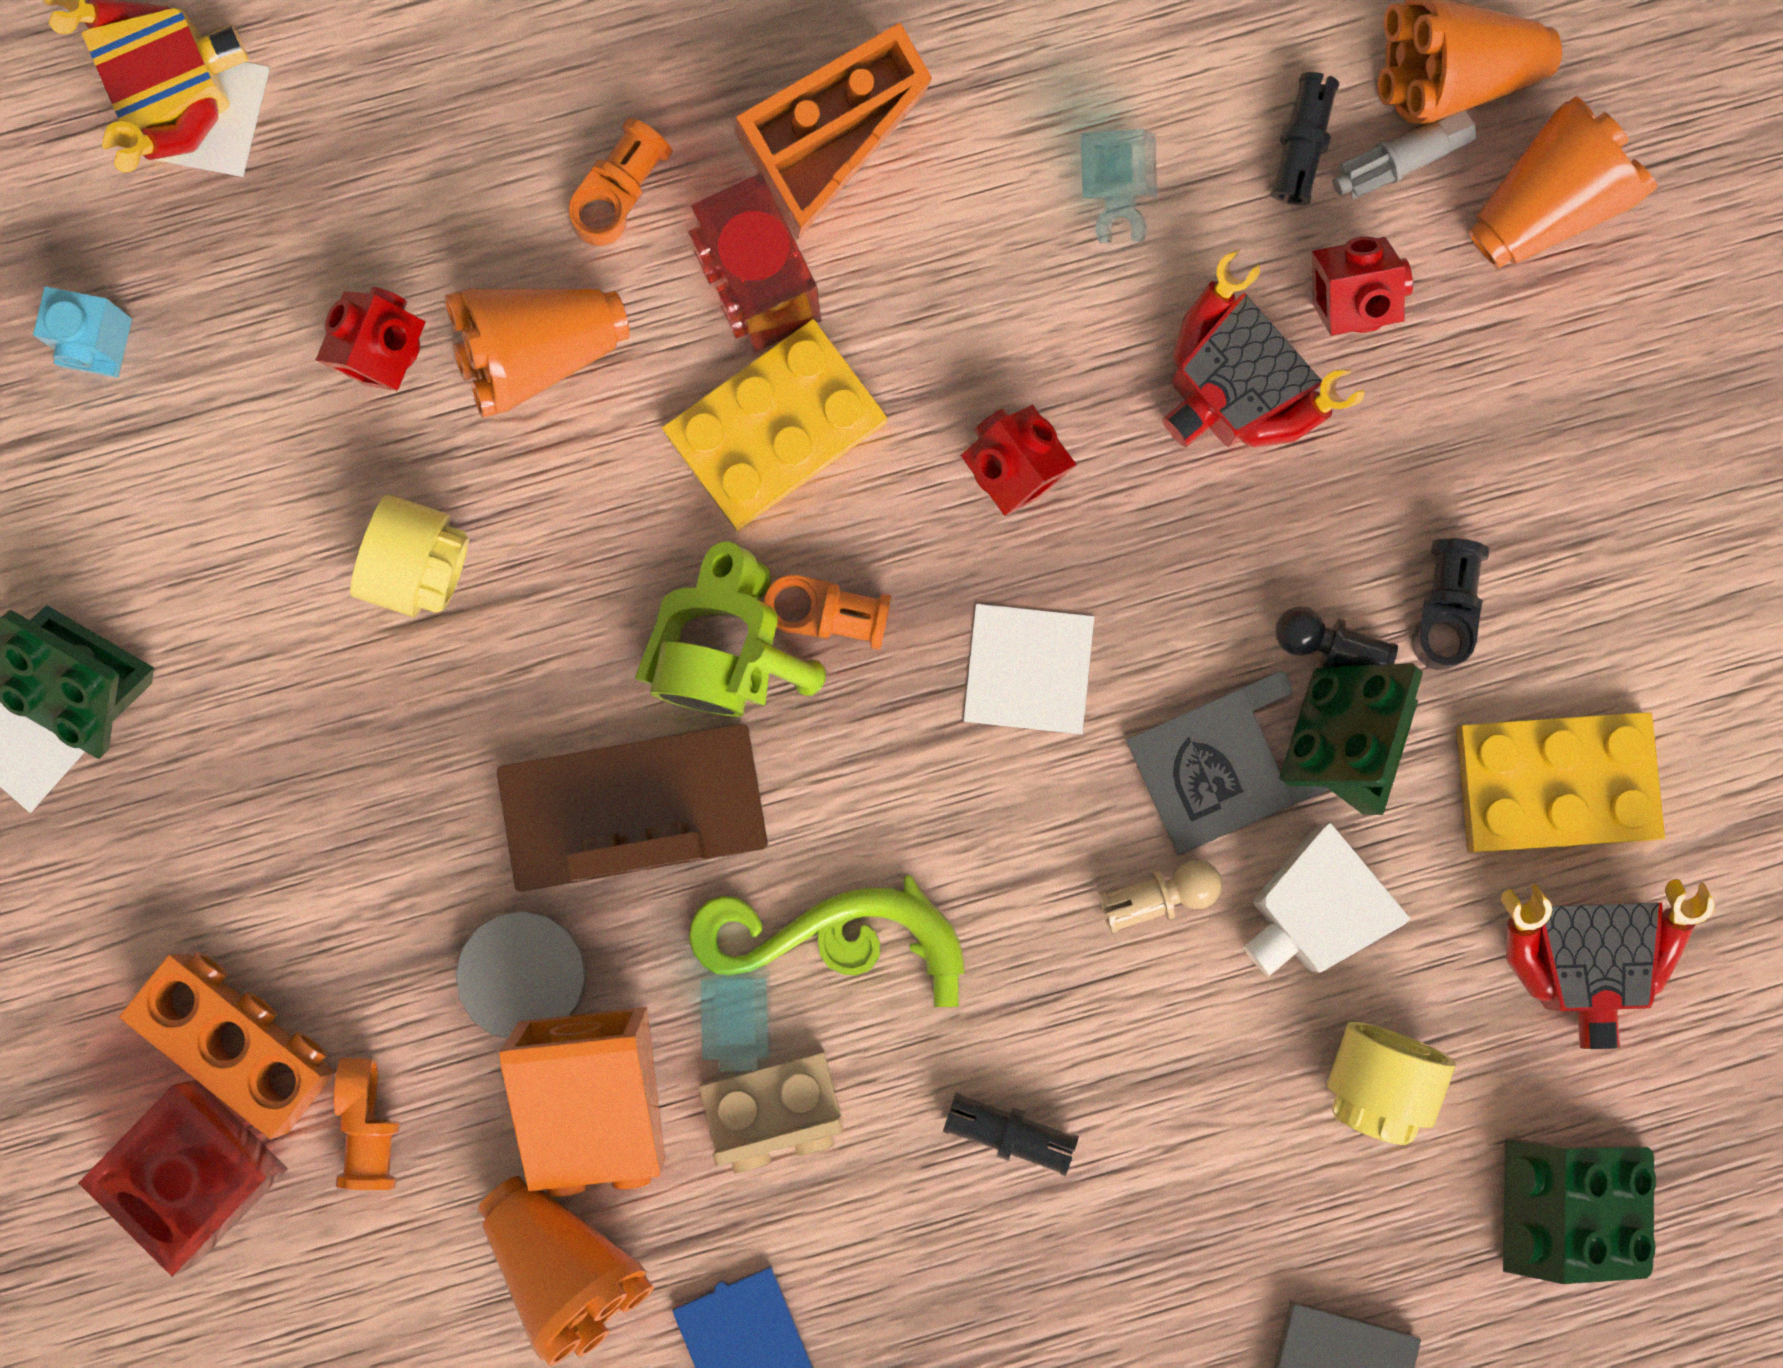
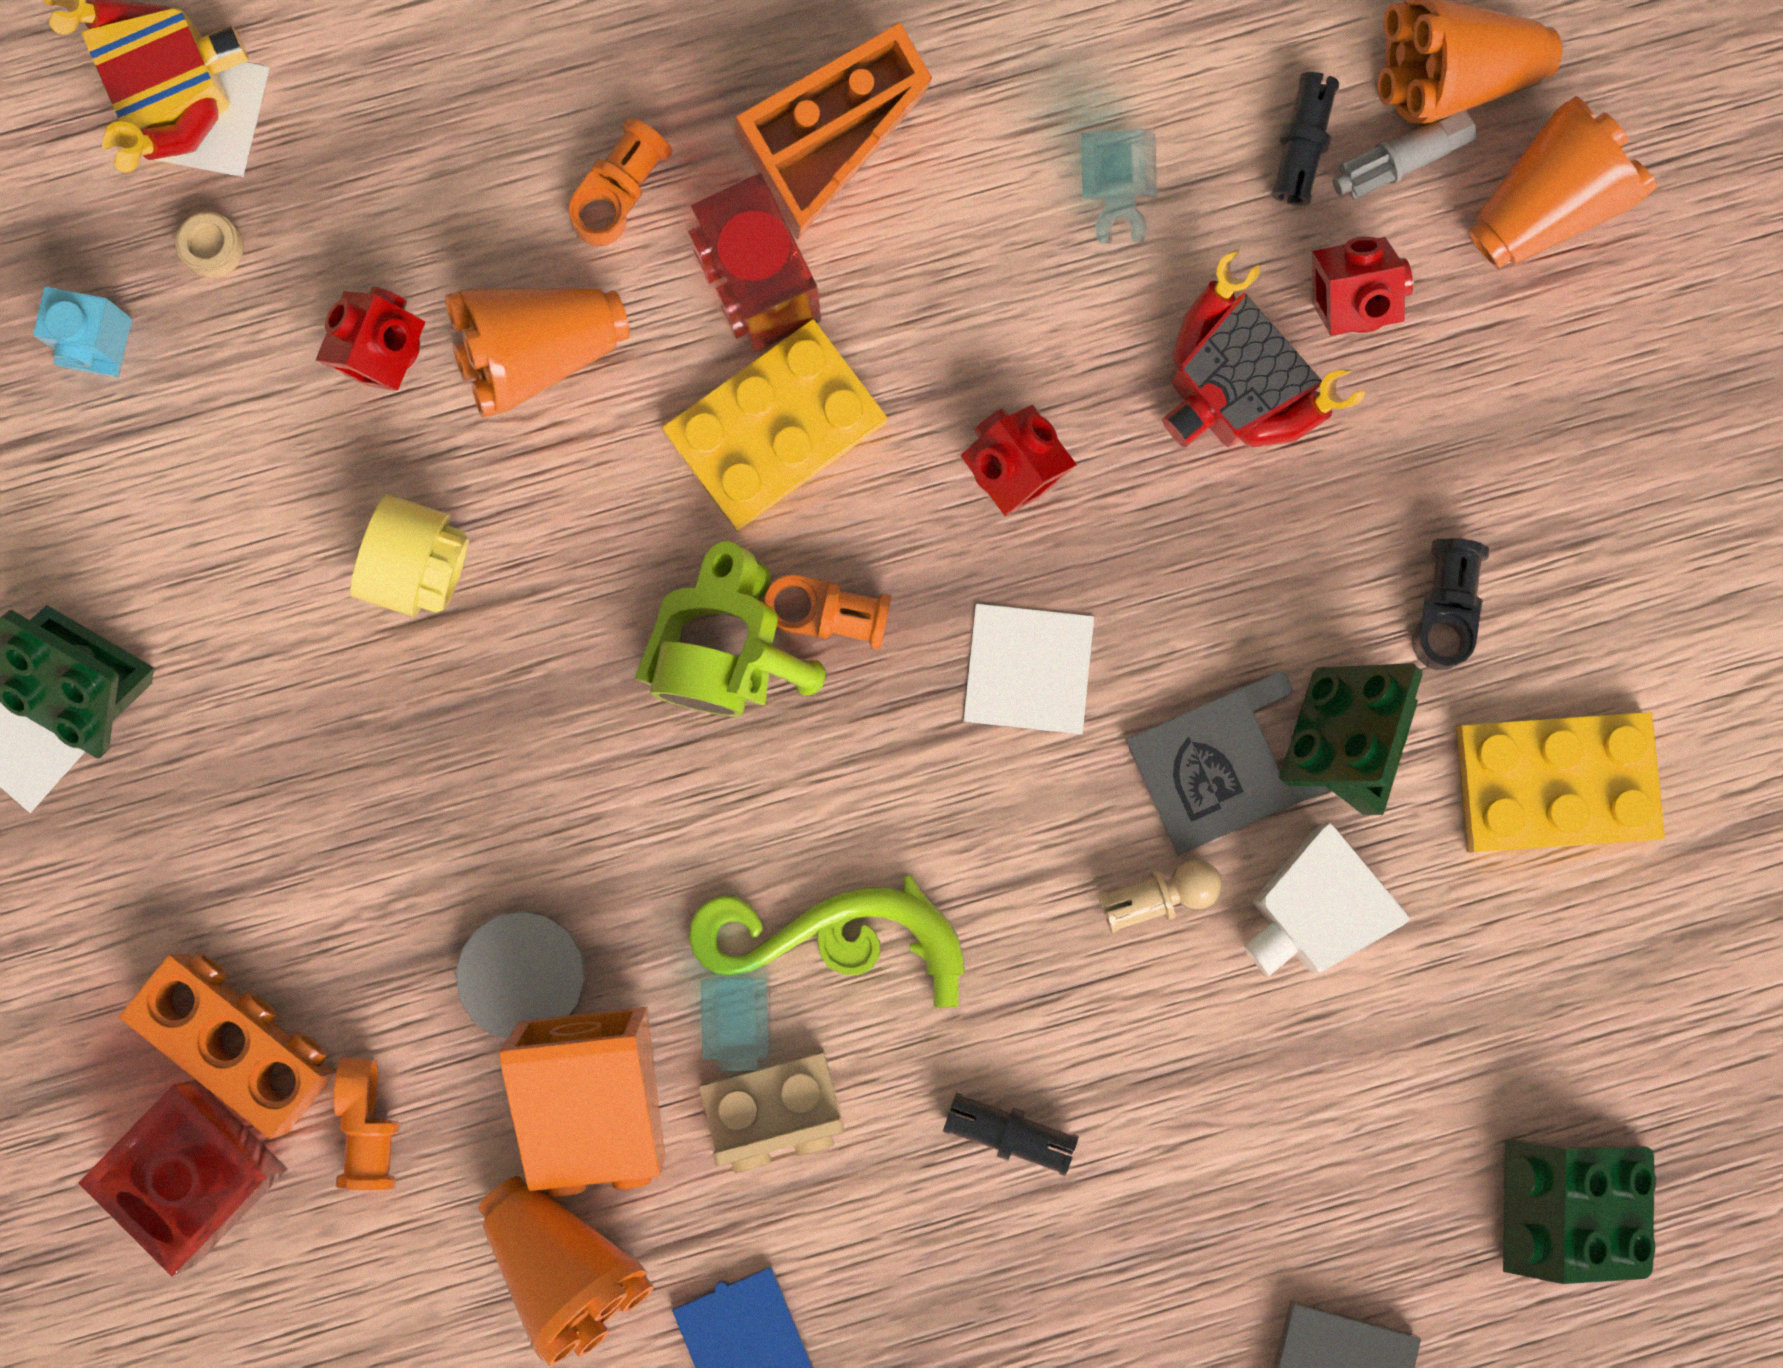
reddish brown bracket [497,724,768,892] -> none
black pin [1275,606,1398,668] -> none
light yellow piece [1326,1022,1457,1145] -> none
torso [1501,879,1714,1049] -> none
none -> tan tile [175,211,244,278]

